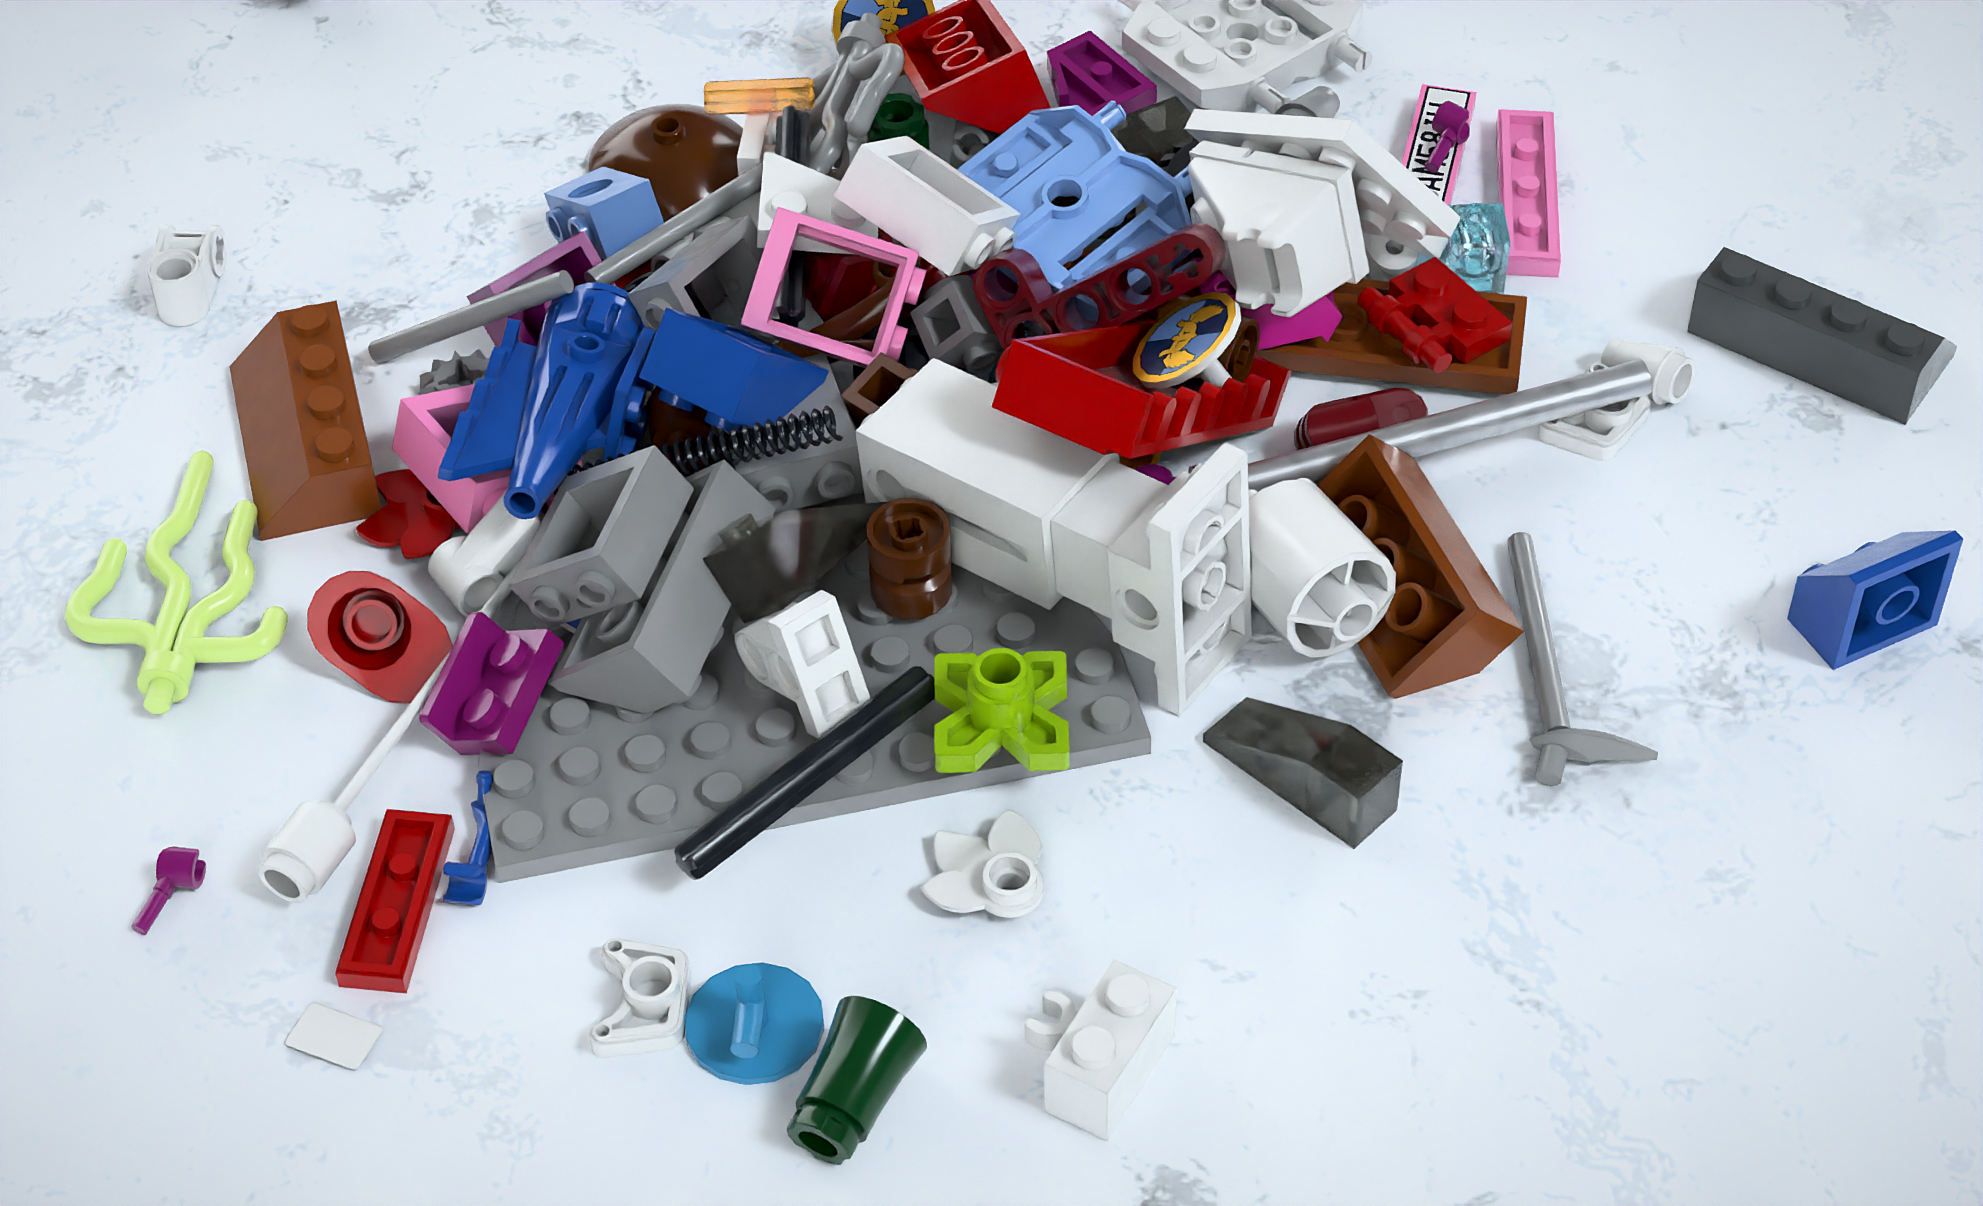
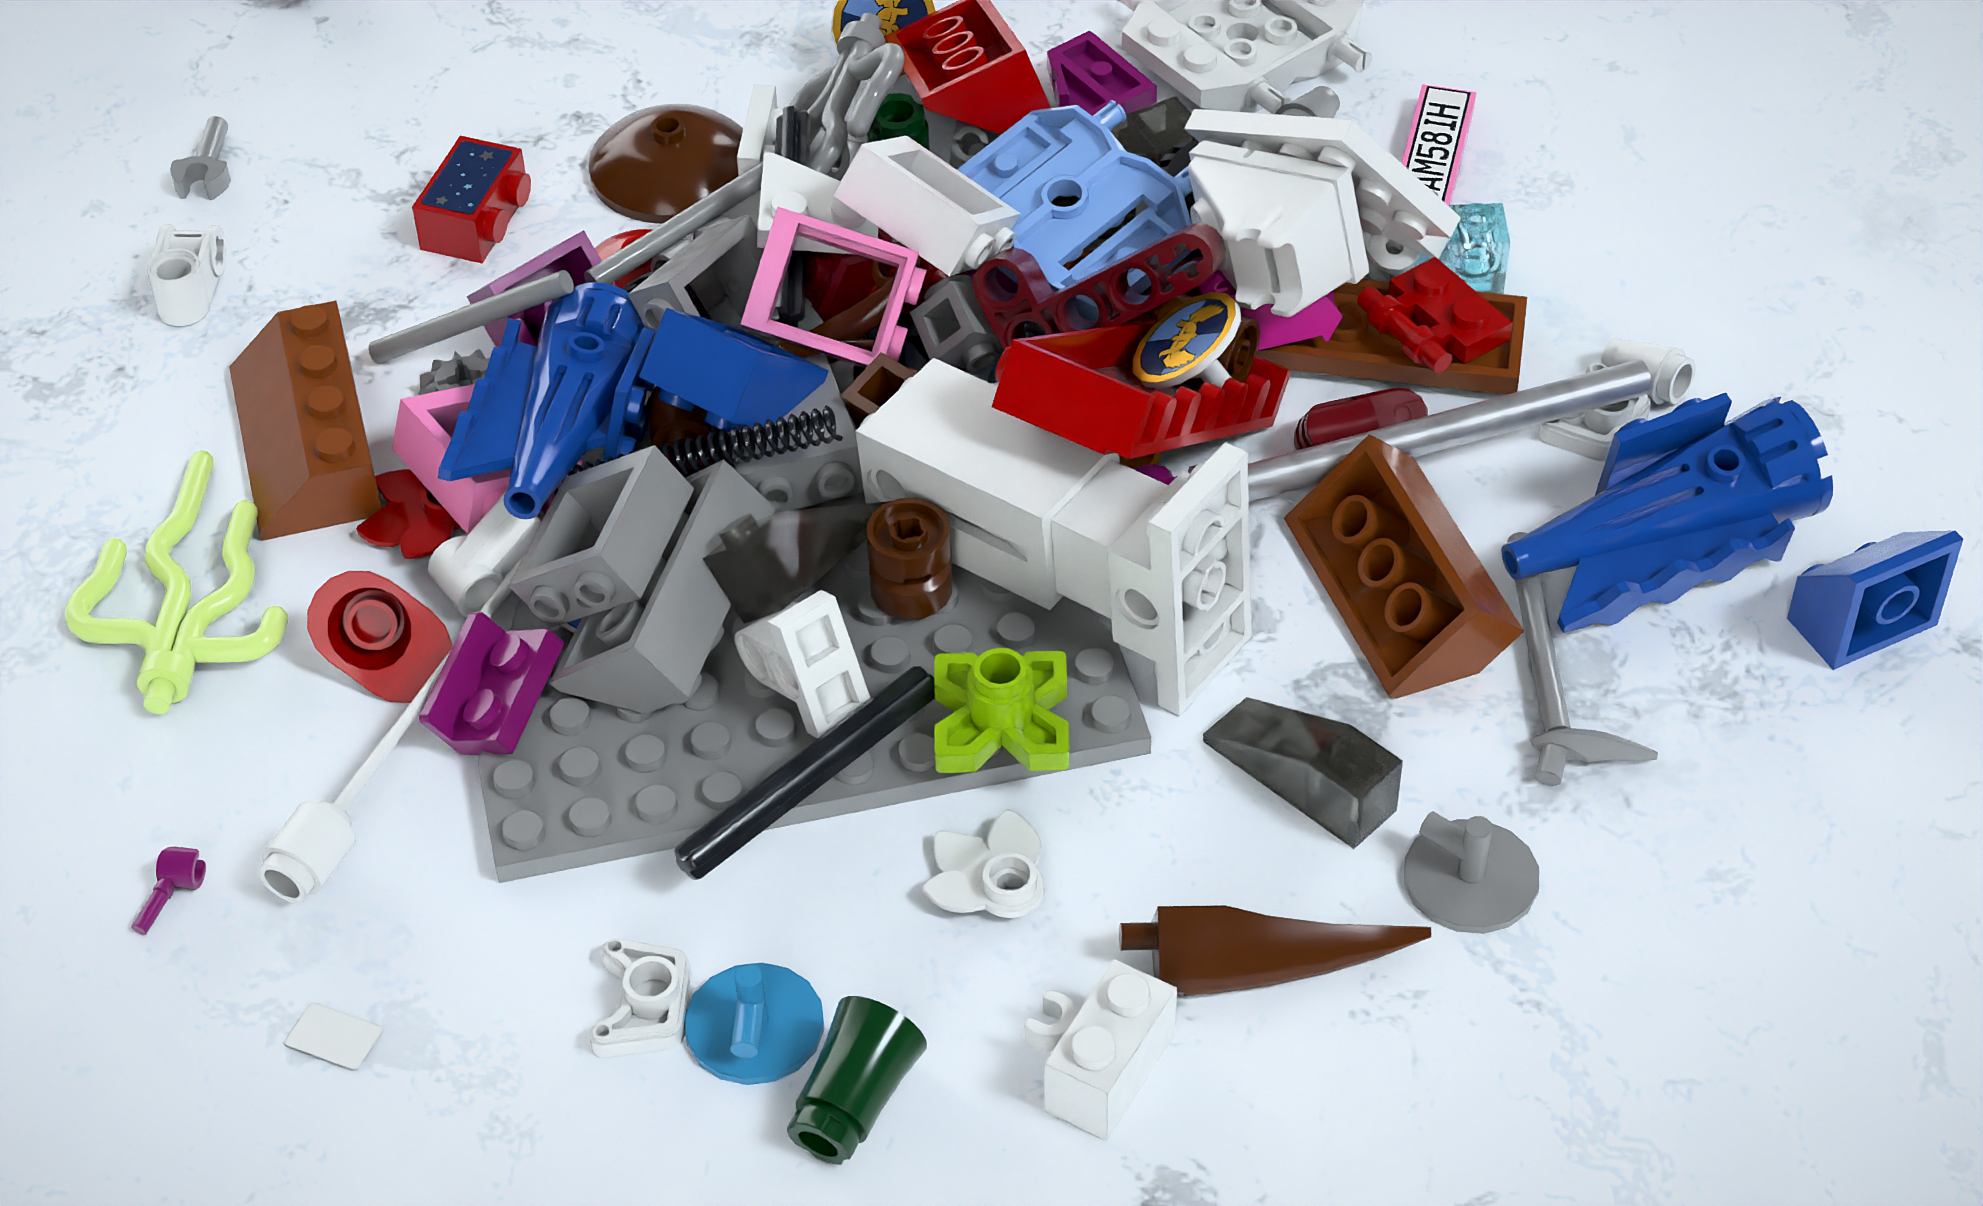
red tile [335,809,455,993] -> none
blue piece [443,770,493,905] -> none
medium blue brick [544,167,664,260] -> none
clear orange axle [703,77,815,115] -> none
white cylinder [1248,478,1396,658] -> none
magenta hand [1425,101,1470,173] -> none
bright pink tile [1496,109,1561,277] -> none
dark grey slope [1687,247,1957,425] -> none
none -> light grey bar [170,116,231,200]
none -> red brick [412,135,531,264]
none -> reddish brown piece [1119,905,1432,996]
none -> light grey shield [1404,811,1539,934]
none -> blue piece [1501,392,1834,633]

